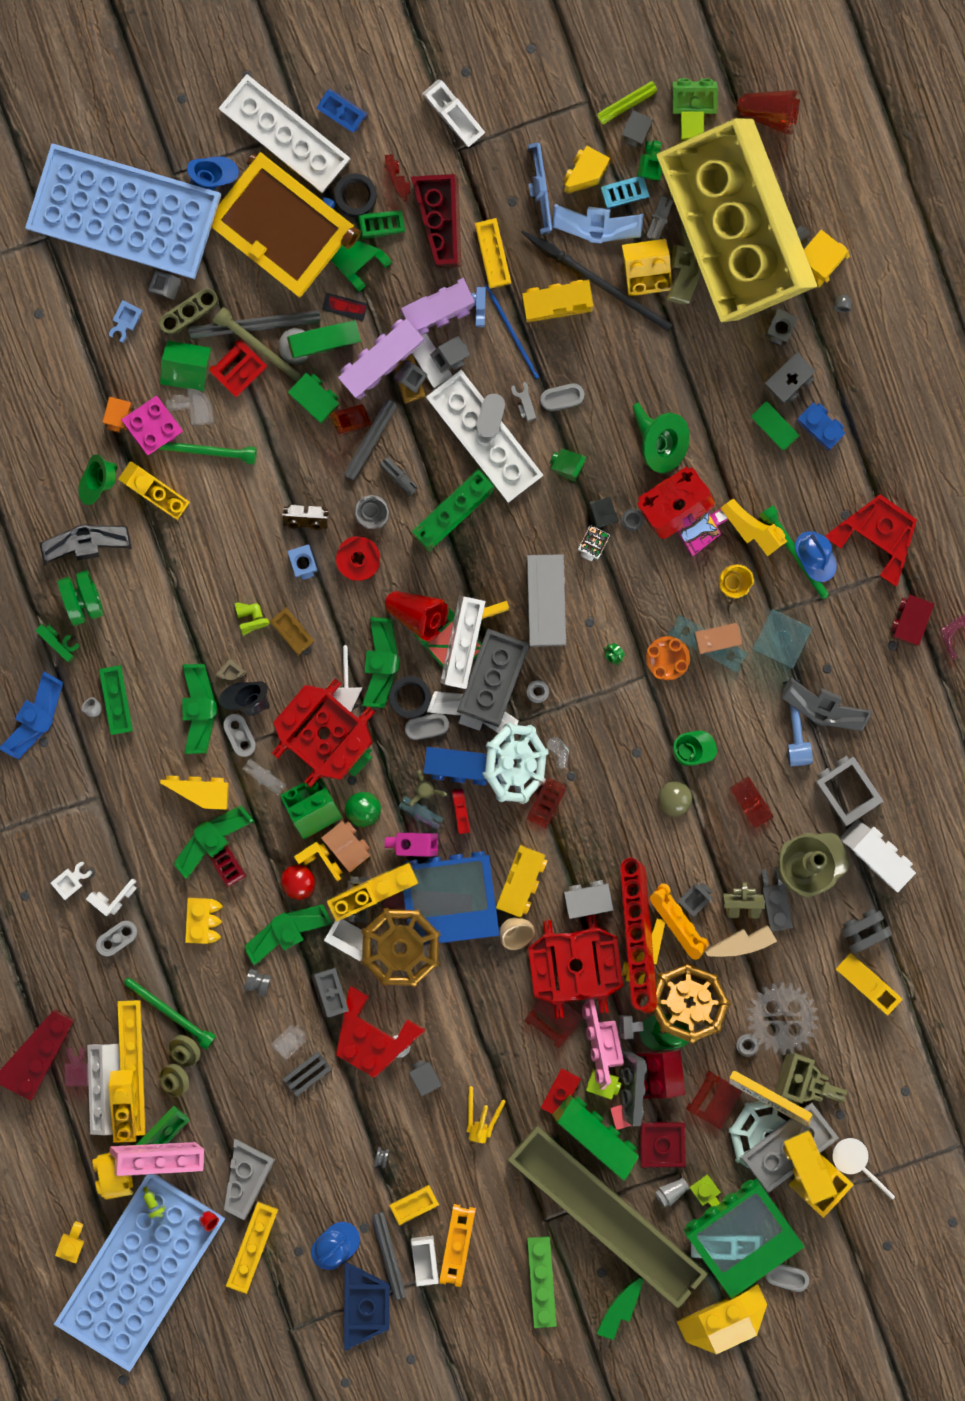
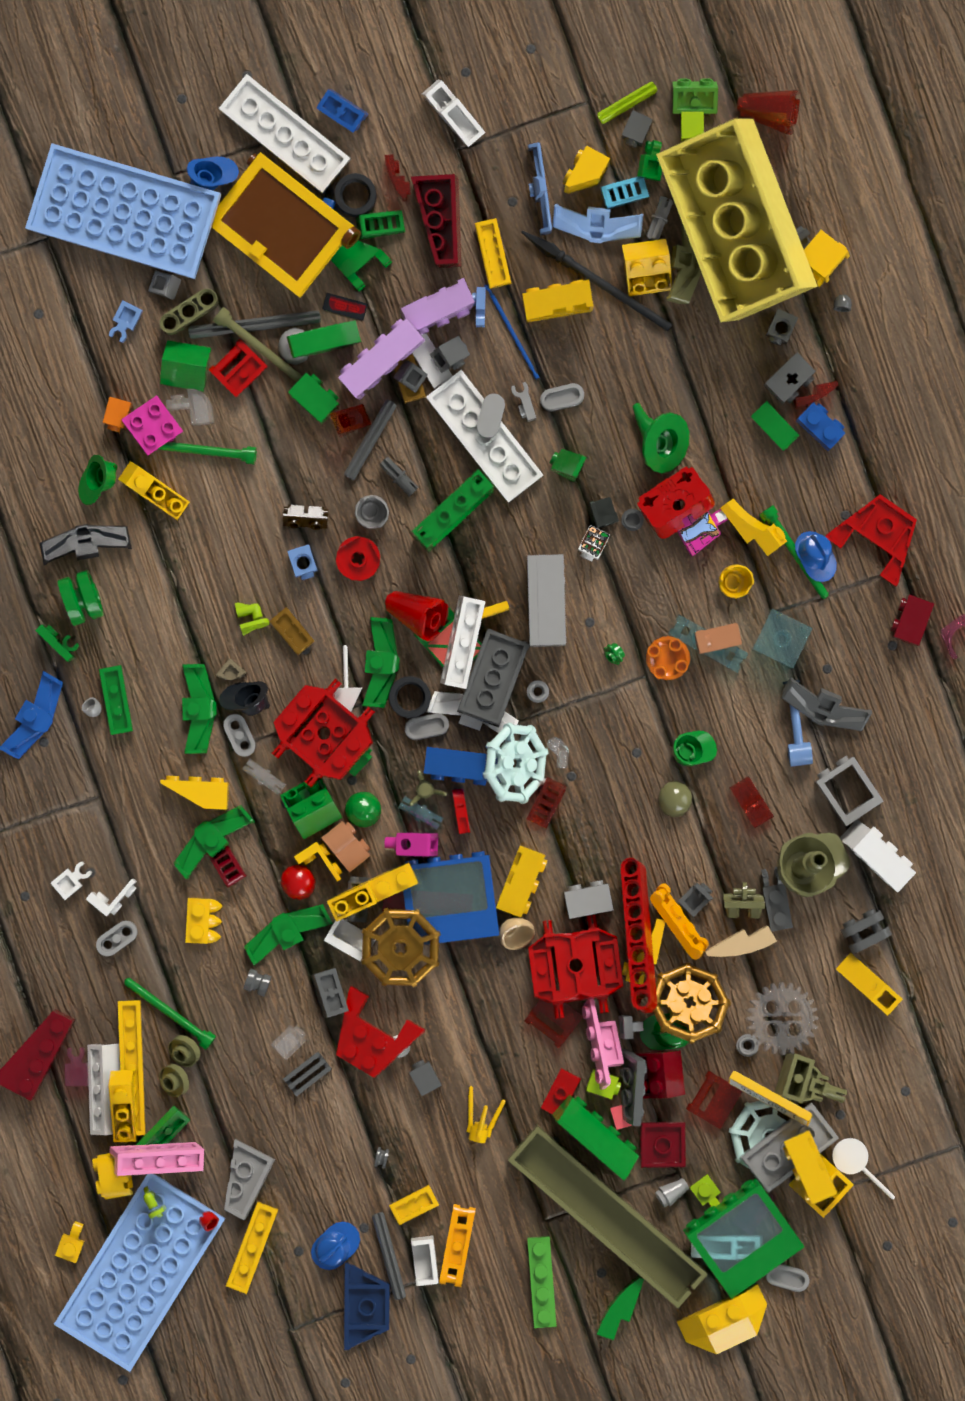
none -> clear red slope [793,381,838,409]

